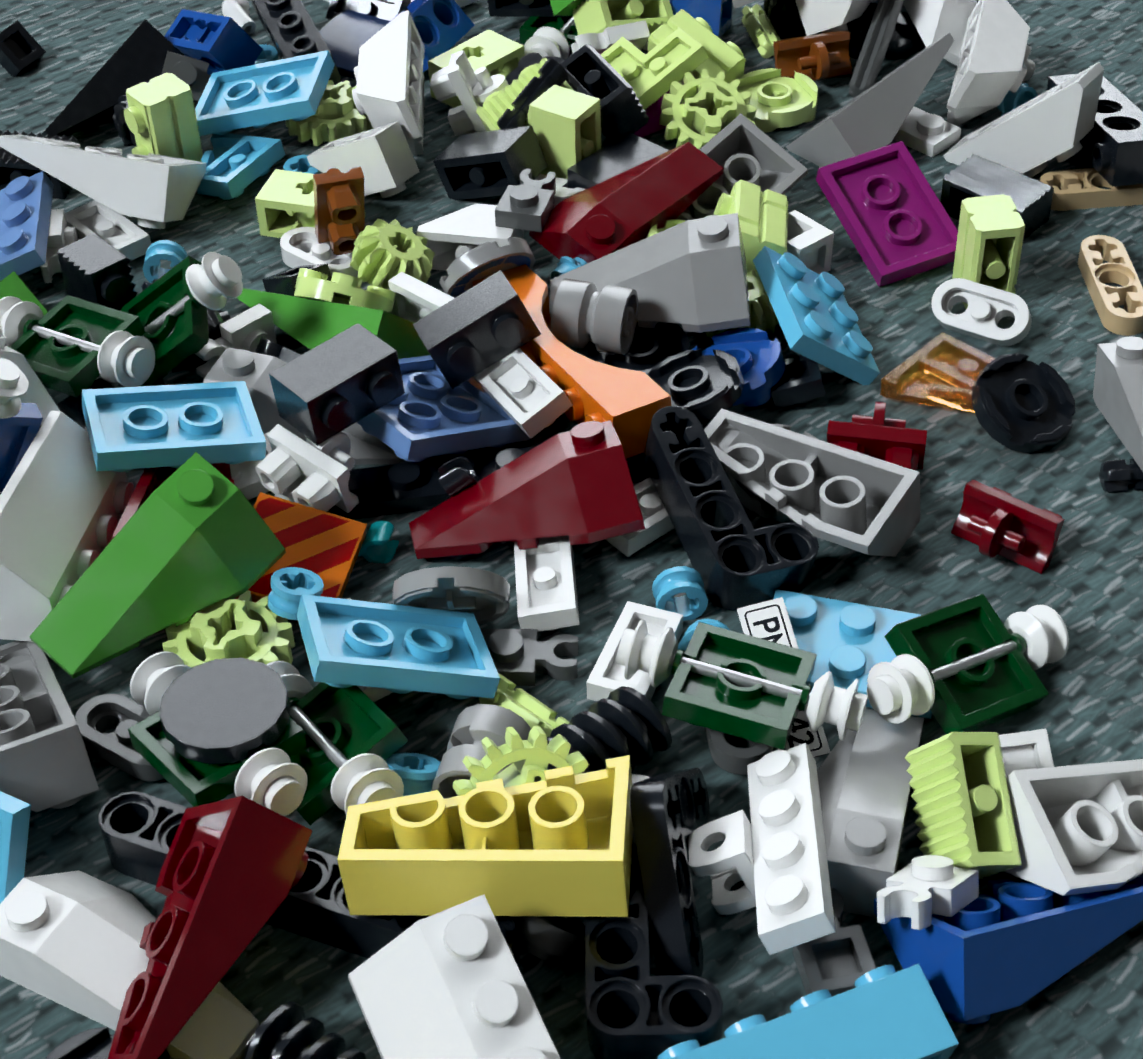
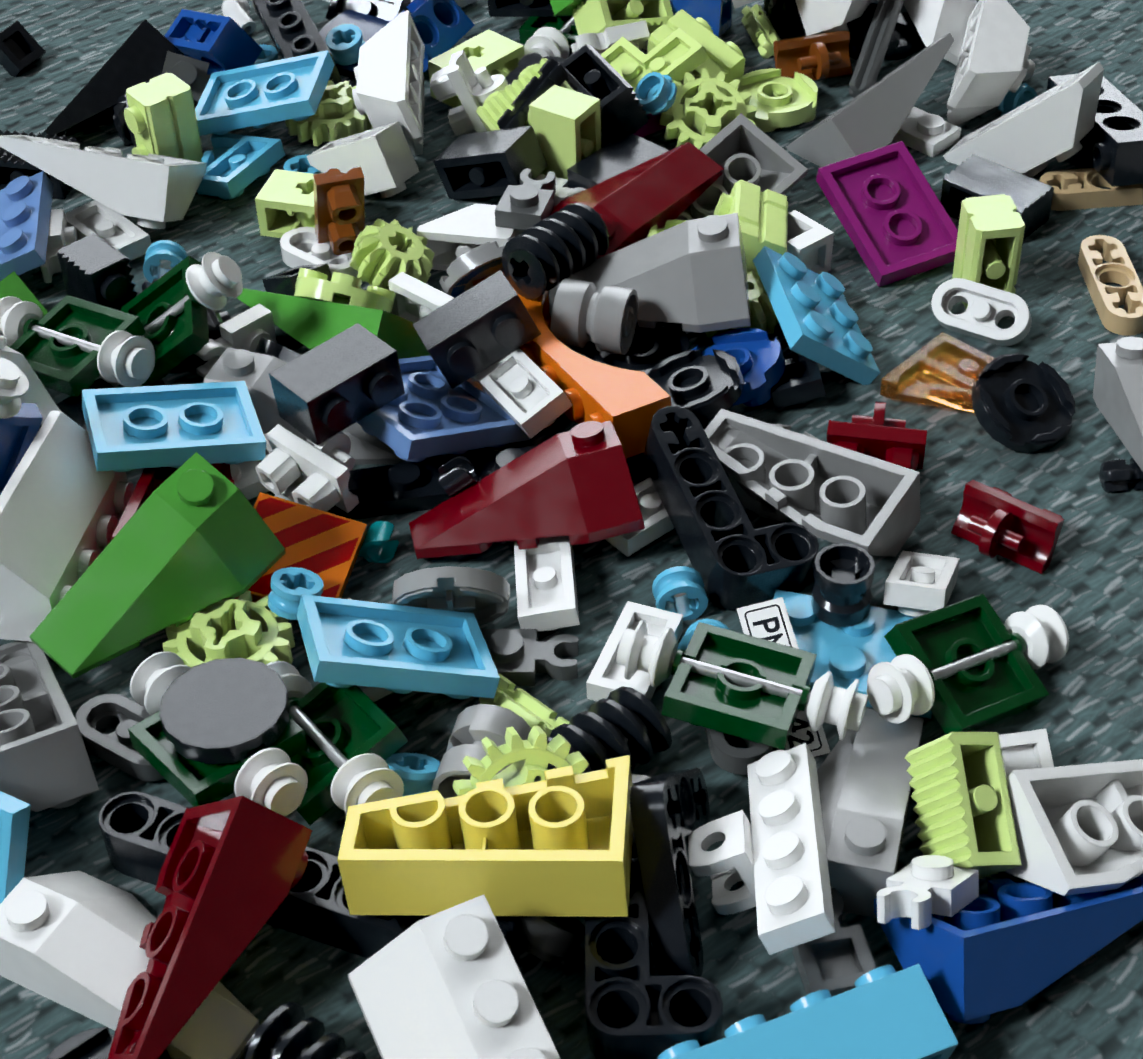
none -> medium azure bush [326,24,365,65]
none -> black piece [502,203,609,300]
none -> medium azure plate [635,72,677,115]
none -> black wheel [811,543,875,627]
none -> white plate [883,551,960,617]

